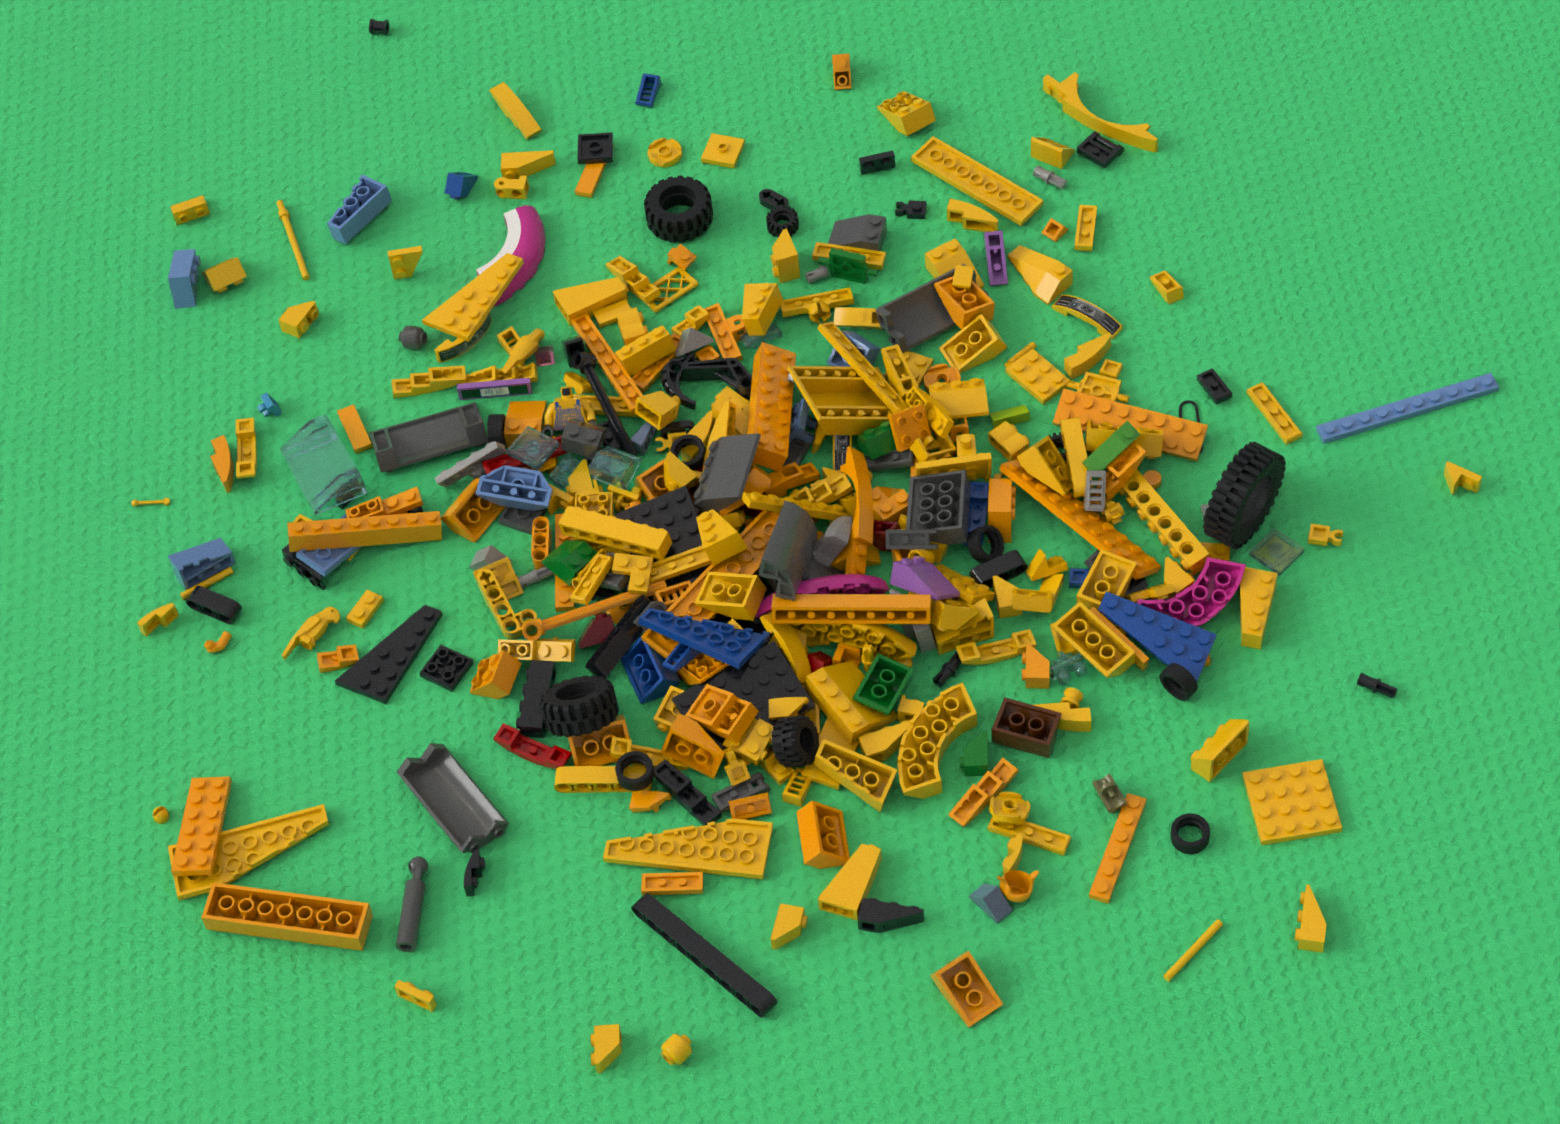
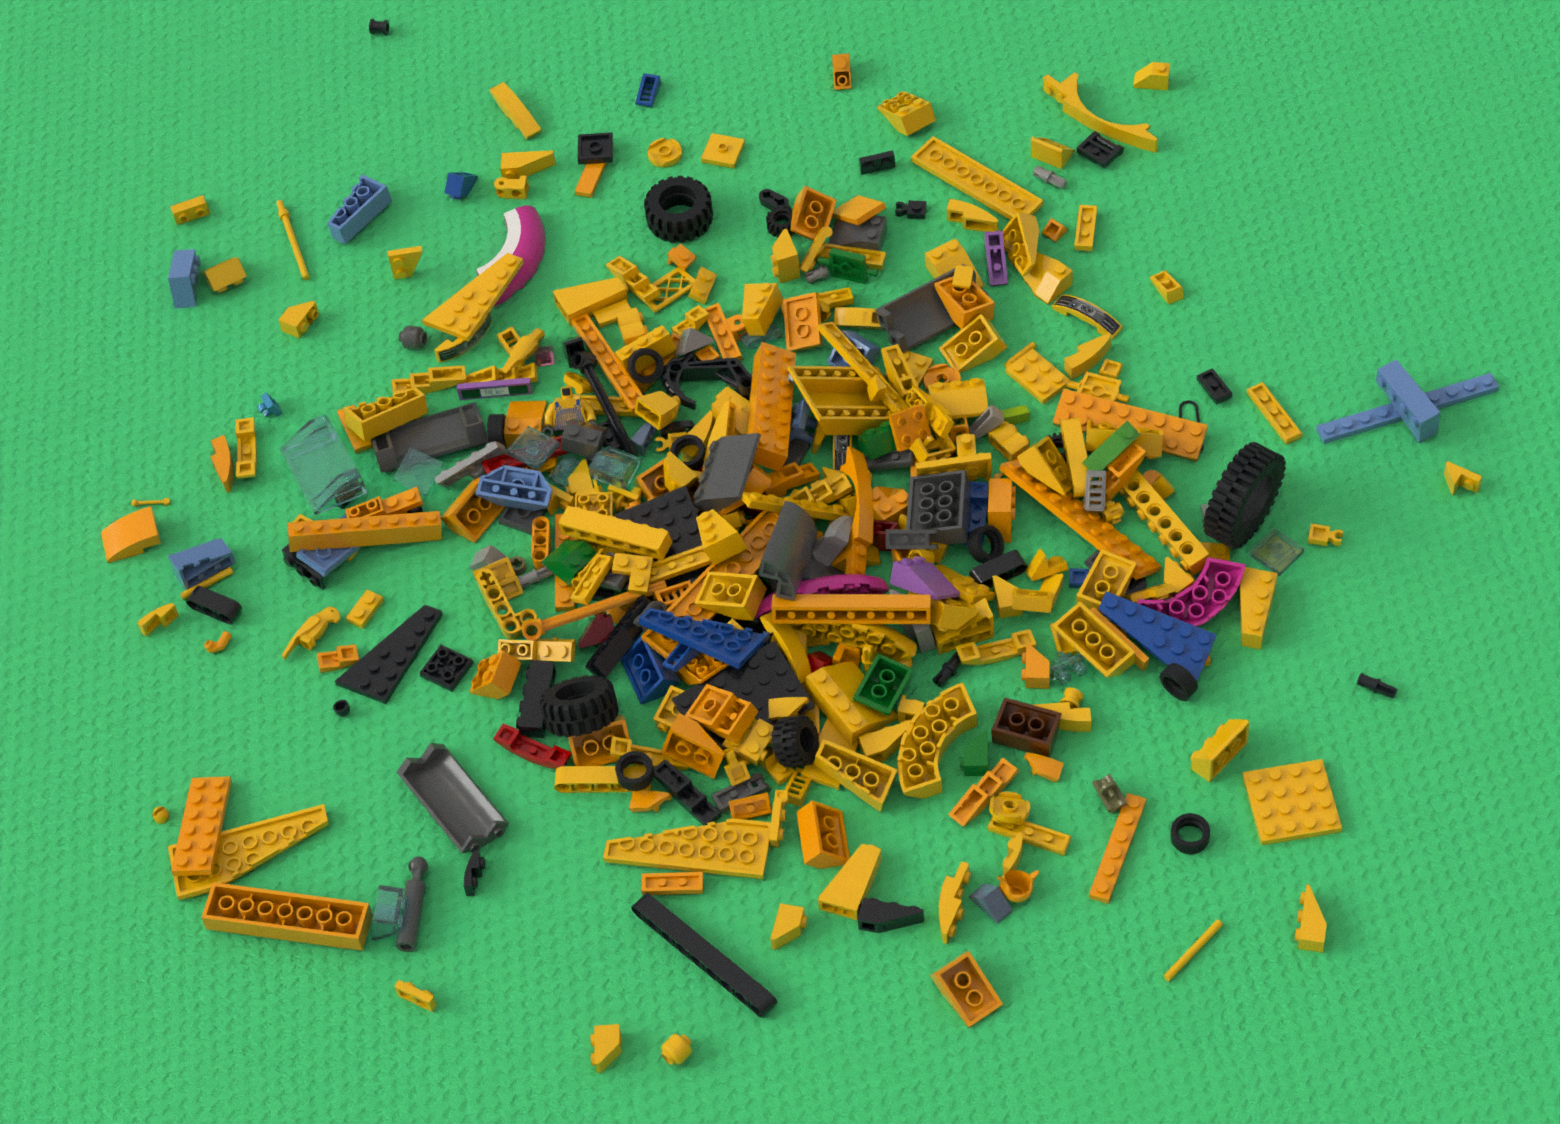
none -> light orange slope [101,506,161,563]
none -> black hinge [333,700,350,717]
none -> yellow wedge [343,387,428,441]
none -> clear light blue slope [371,885,407,941]
none -> clear light blue plate [393,447,444,496]
none -> olive bush [510,556,526,575]
none -> black tyre [627,348,664,383]
none -> yellow plate [688,266,717,305]
none -> yellow hinge [769,790,789,847]
none -> light orange plate [783,292,823,352]
none -> light orange slope [790,186,837,245]
none -> yellow plate [799,227,833,272]
none -> light orange tile [832,195,886,226]
none -> yellow slope [867,374,888,402]
none -> yellow slope [939,861,972,944]
none -> light grey slope [969,405,1004,440]
none -> yellow wedge [1002,211,1039,276]
none -> light orange slope [1024,752,1064,783]
none -> yellow slope [1133,62,1170,90]
none -> yellow slope [1151,474,1175,500]
none -> medium blue wedge [1376,359,1441,443]

